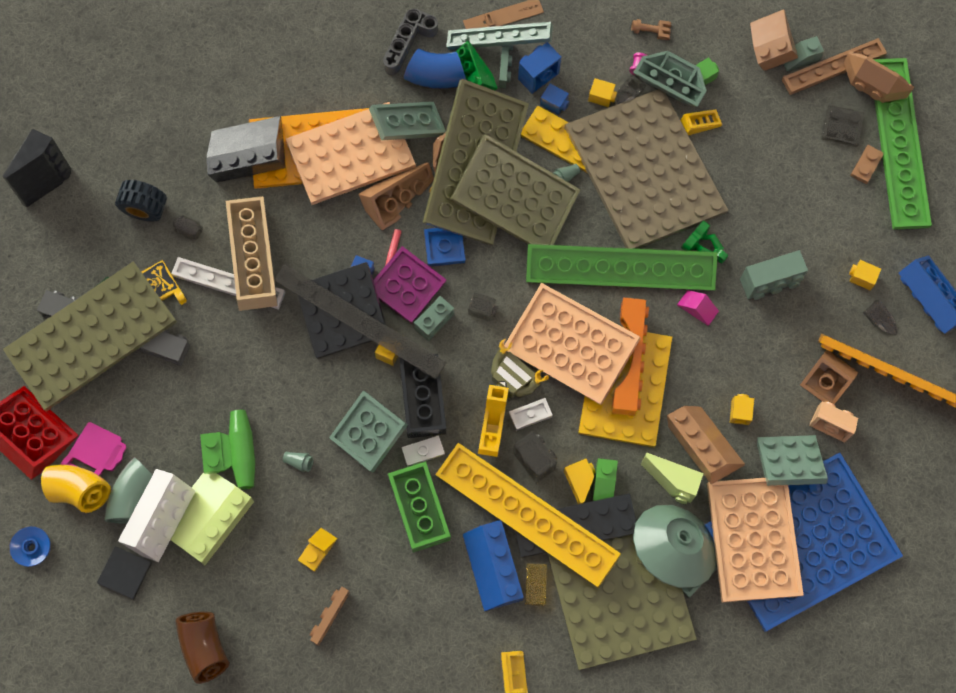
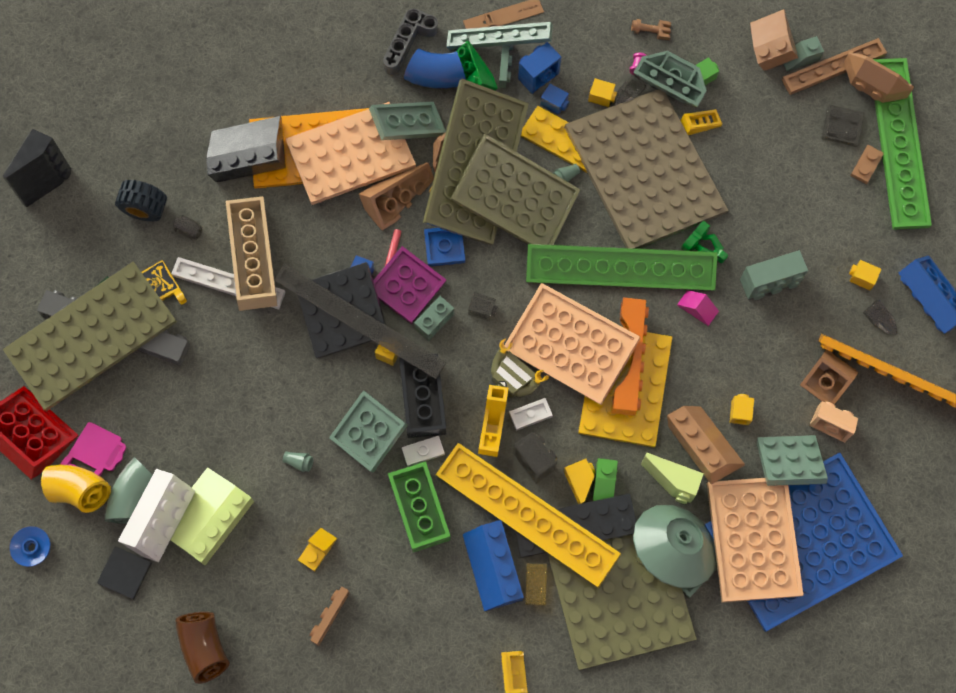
bright green plate [200,410,256,490] -> none

